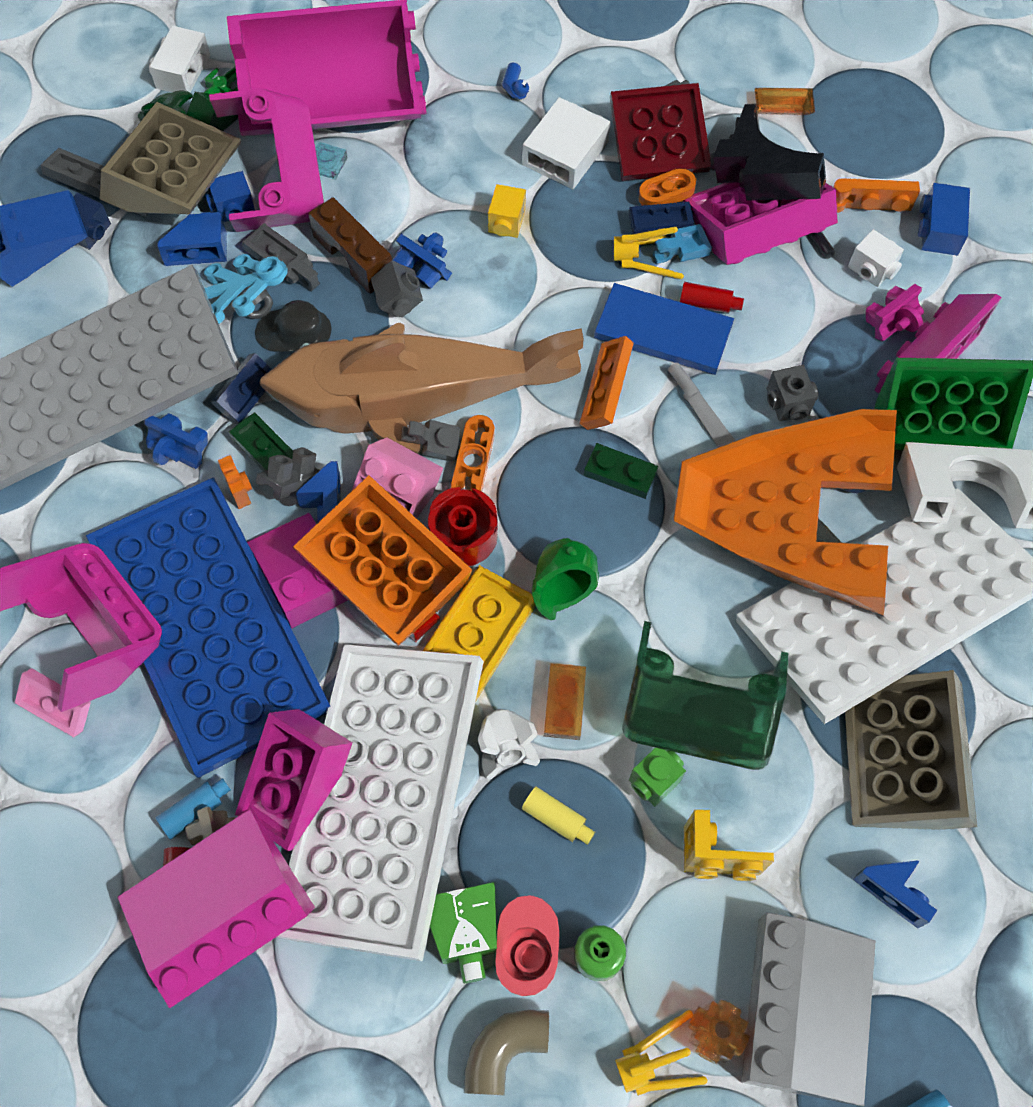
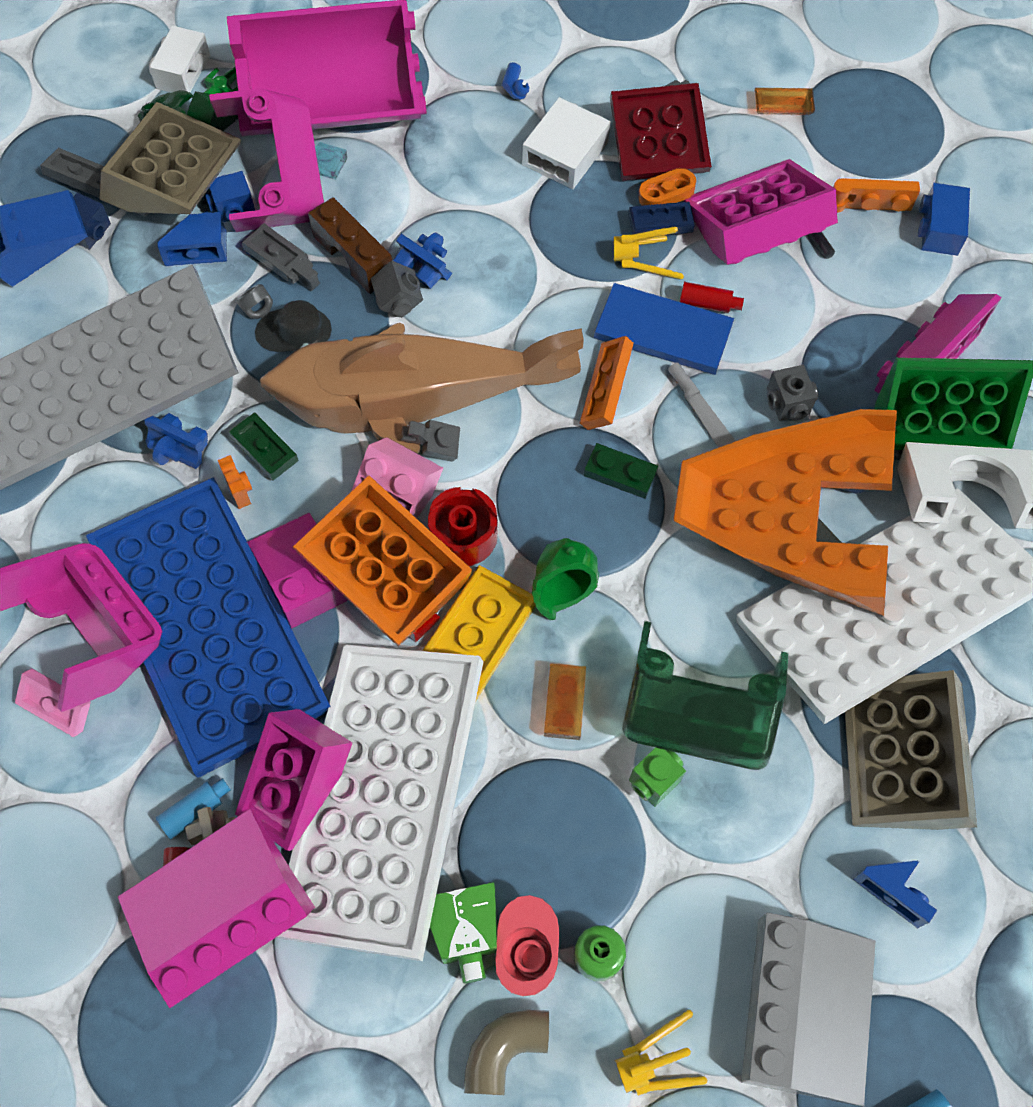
medium azure plant [204,254,288,324] -> none
dark blue plate [211,353,272,424] -> none
dark grey hips [256,447,320,506] -> none
blue slope [296,461,341,522] -> none
orange beam [451,415,495,491] -> none
white brick [478,709,540,779] -> none
yellow brick [488,184,526,238] -> none
light yellow cylinder [522,786,596,845] -> none
dark azure plate [652,224,712,263] -> none
yellow bracket [684,809,774,881] -> none
clear orange brick [688,999,750,1065] -> none
black arch [710,104,826,201] -> none
white brick [848,229,904,287] -> none
dark pink hips [866,284,924,342] -> none

